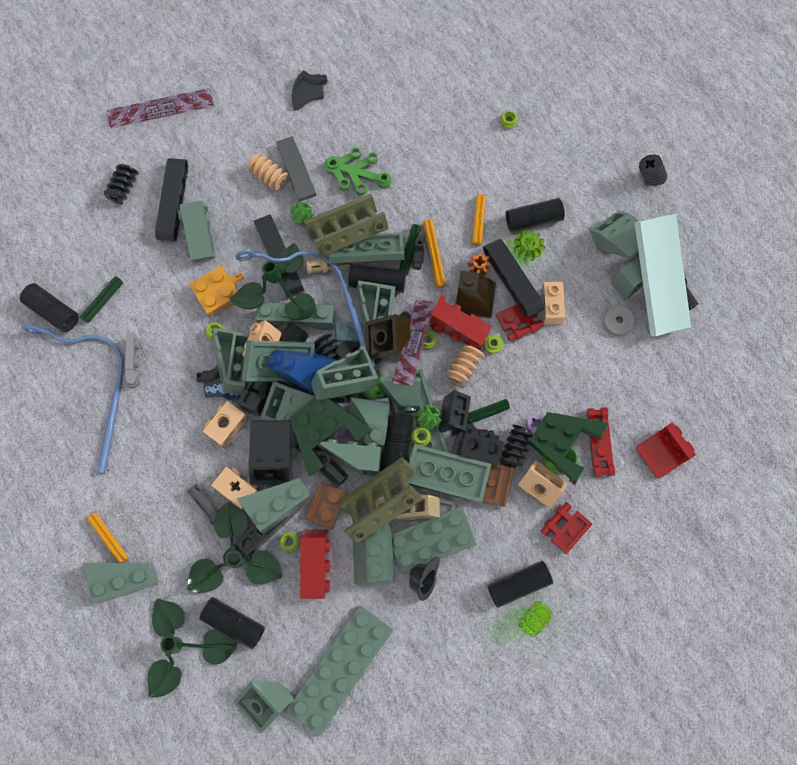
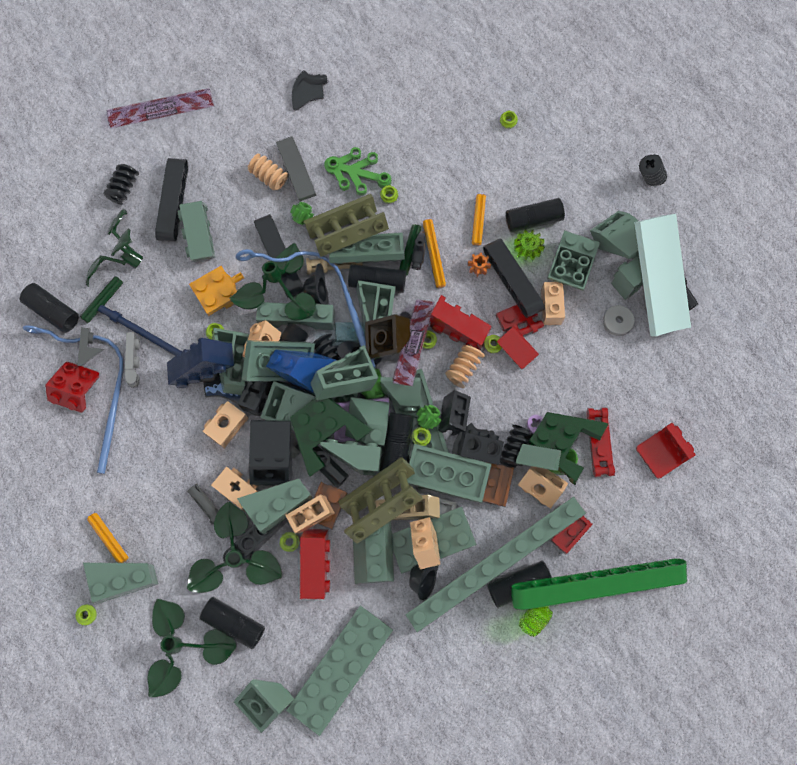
dark brown slope [456,271,496,318] -> none
dark green axle [467,399,510,425] -> none
none -> red bracket [45,362,99,413]
none -> lime plate [75,604,97,625]
none -> dark grey slope [77,327,104,366]
none -> dark green plant [86,209,143,287]
none -> dark blue bar [98,305,182,356]
none -> dark blue wedge [167,338,234,388]
none -> light nougat brick [285,495,335,534]
none -> black piece [303,263,329,305]
none -> lime plate [380,185,398,204]
none -> sand green brick [406,497,586,632]
none -> light nougat brick [410,517,440,569]
none -> red slope [497,326,539,369]
none -> green beam [511,558,687,610]
none -> sand green slope [516,444,561,471]
none -> sand green slope [547,230,600,291]

